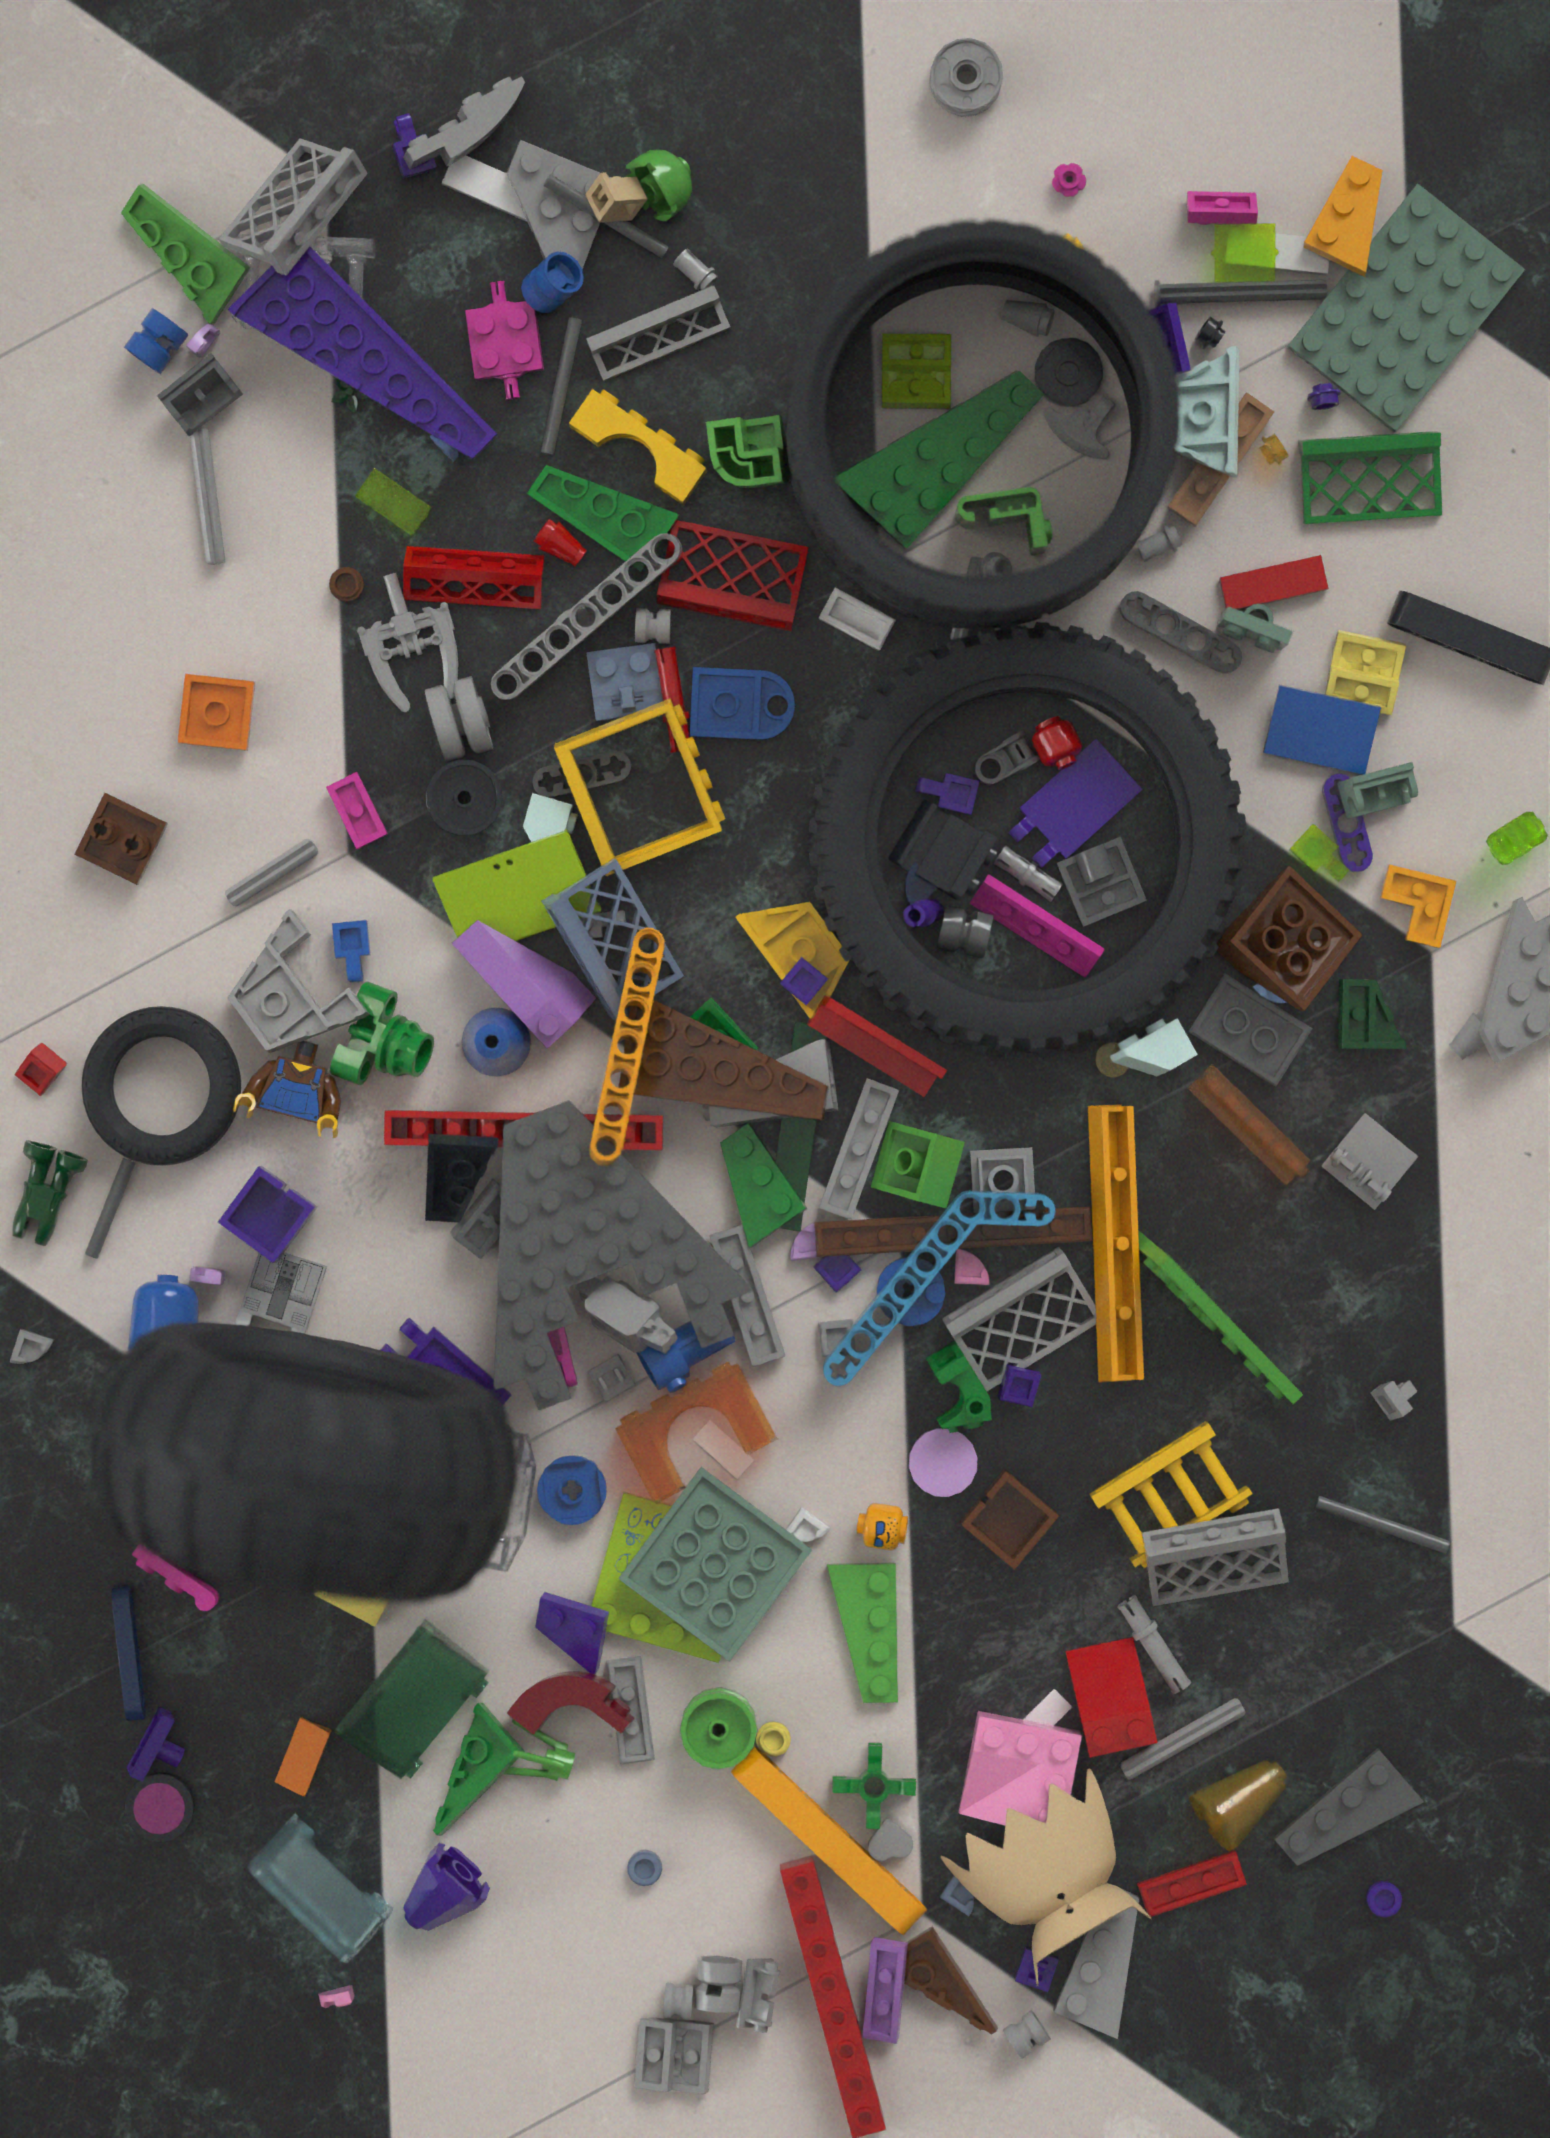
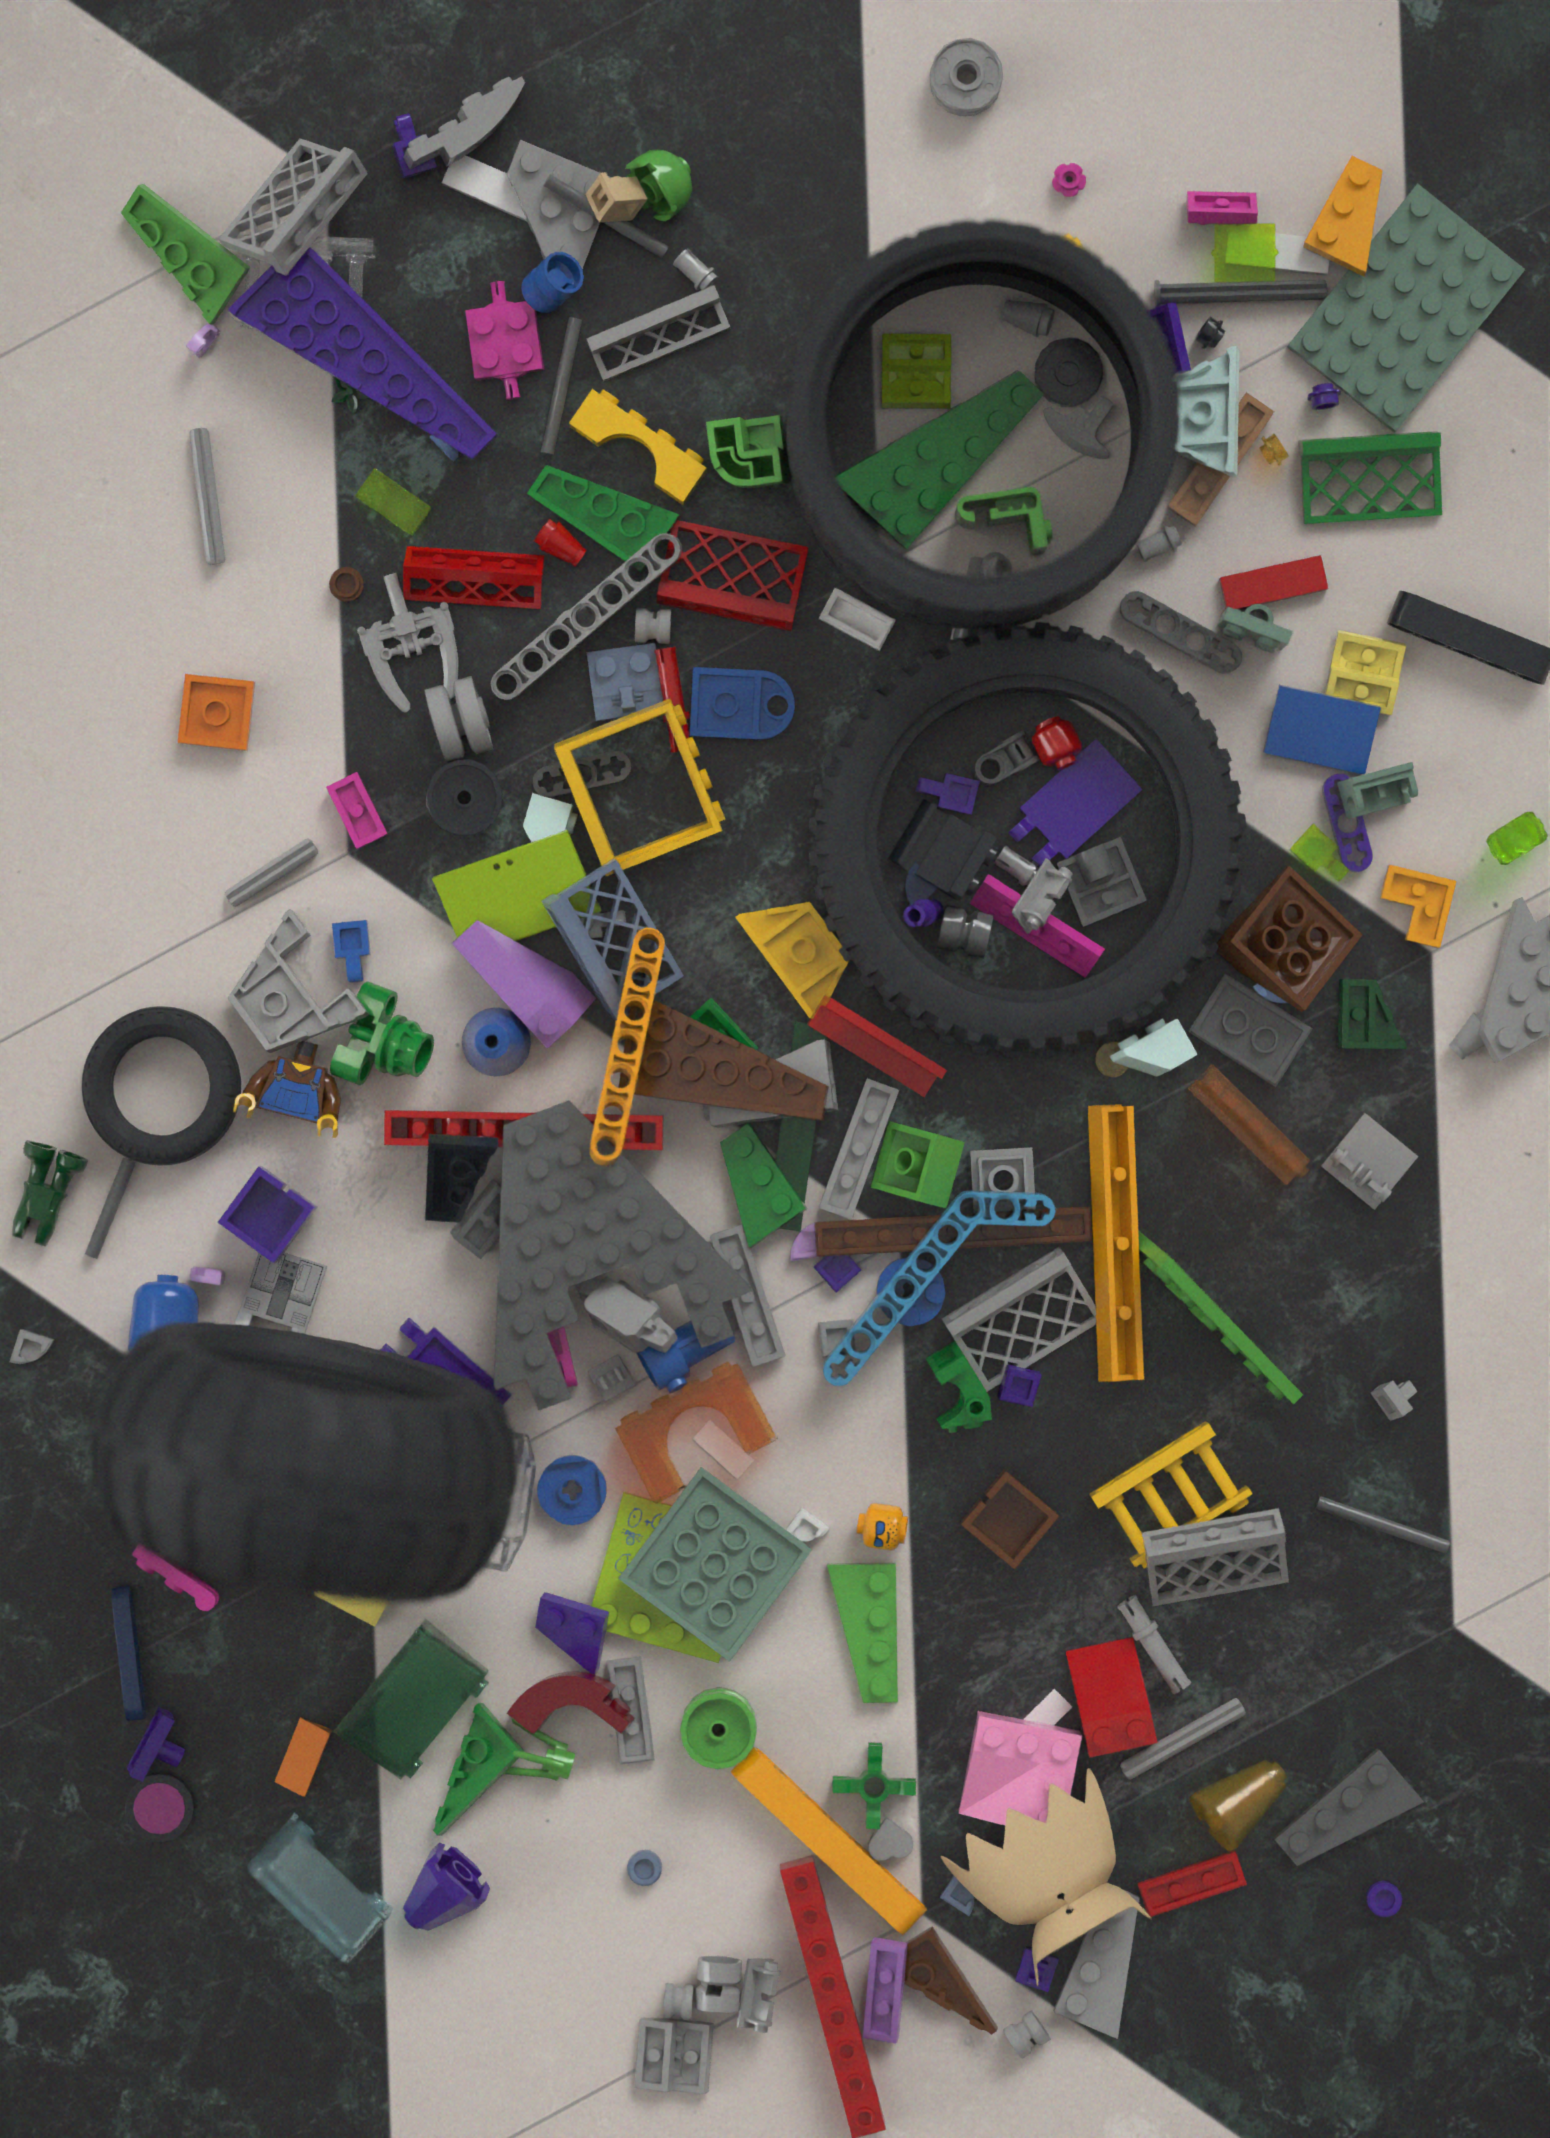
red slope [14,1043,67,1096] -> none
reddish brown plate [74,793,168,885] -> none
blue wheel [124,308,189,374] -> none
dark grey hinge [157,353,243,436] -> none
bright pink tile [318,1985,355,2008] -> none
light yellow plate [756,1721,791,1757] -> none
dark purple tile [780,957,828,1005] -> none
lavender tile [909,1428,977,1497] -> none
bright pink tile [954,1249,989,1285] -> none
none -> light grey hinge [1011,858,1073,934]

